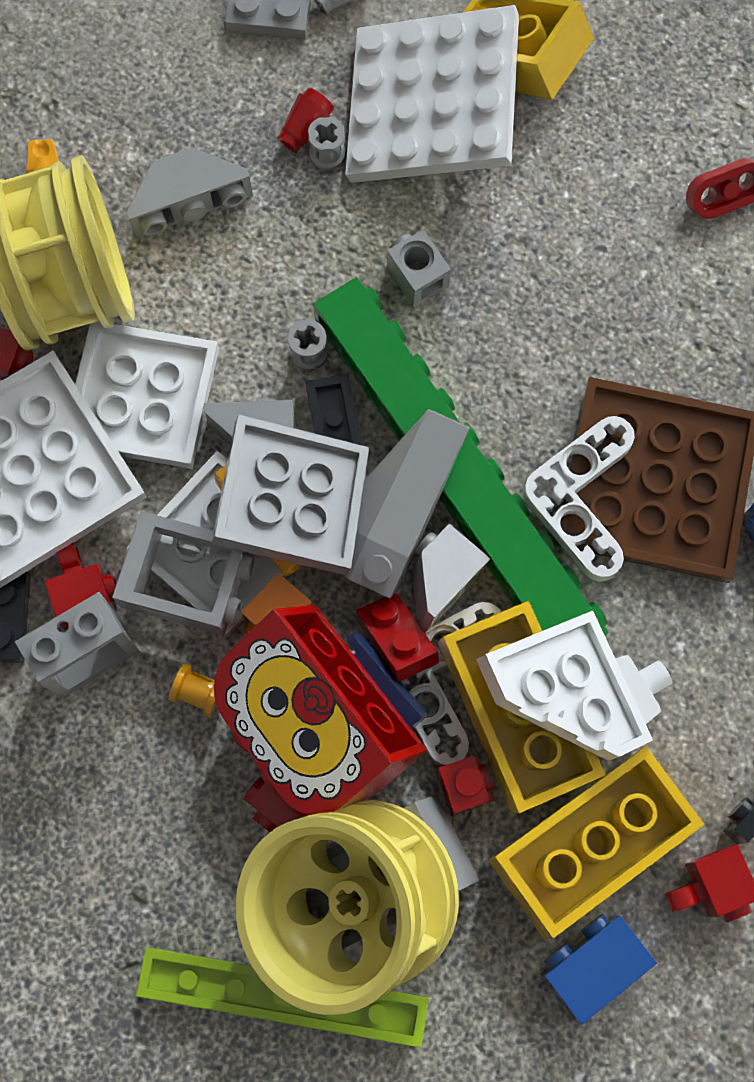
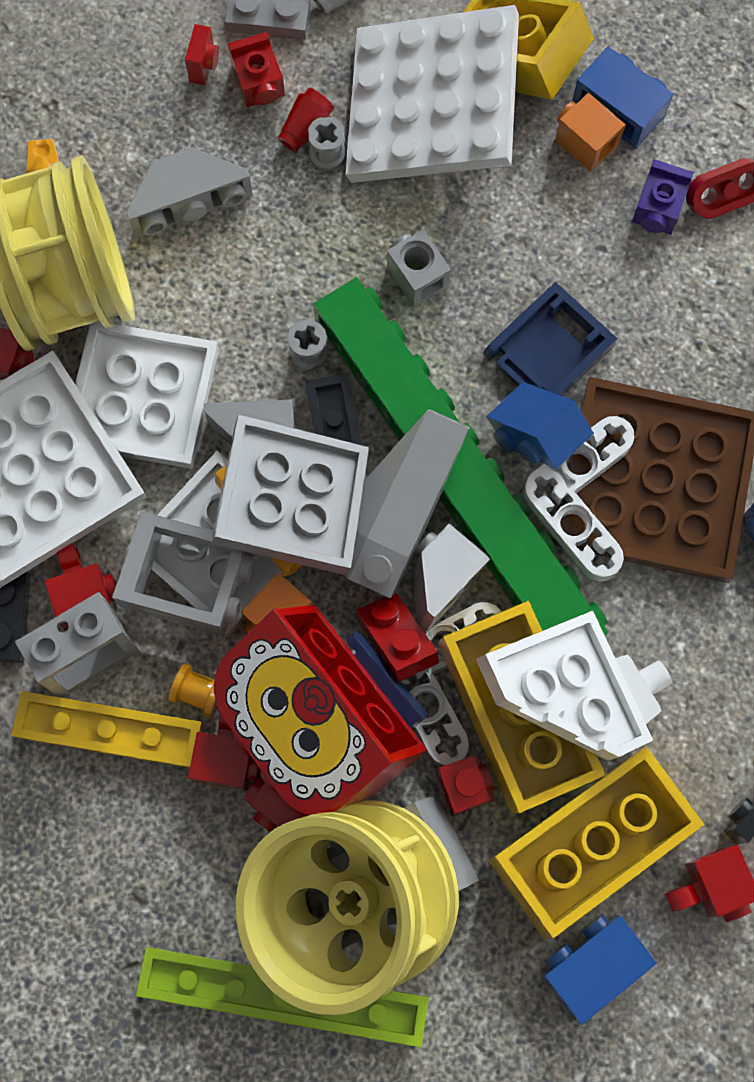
none -> yellow plate [11,691,203,768]
none -> red plate [185,24,219,85]
none -> red brick [188,714,260,791]
none -> red brick [228,32,285,107]
none -> dark blue container [483,282,618,396]
none -> blue brick [486,382,594,469]
none -> orange brick [555,93,625,172]
none -> blue brick [572,46,674,149]
none -> dark purple brick [631,159,694,235]

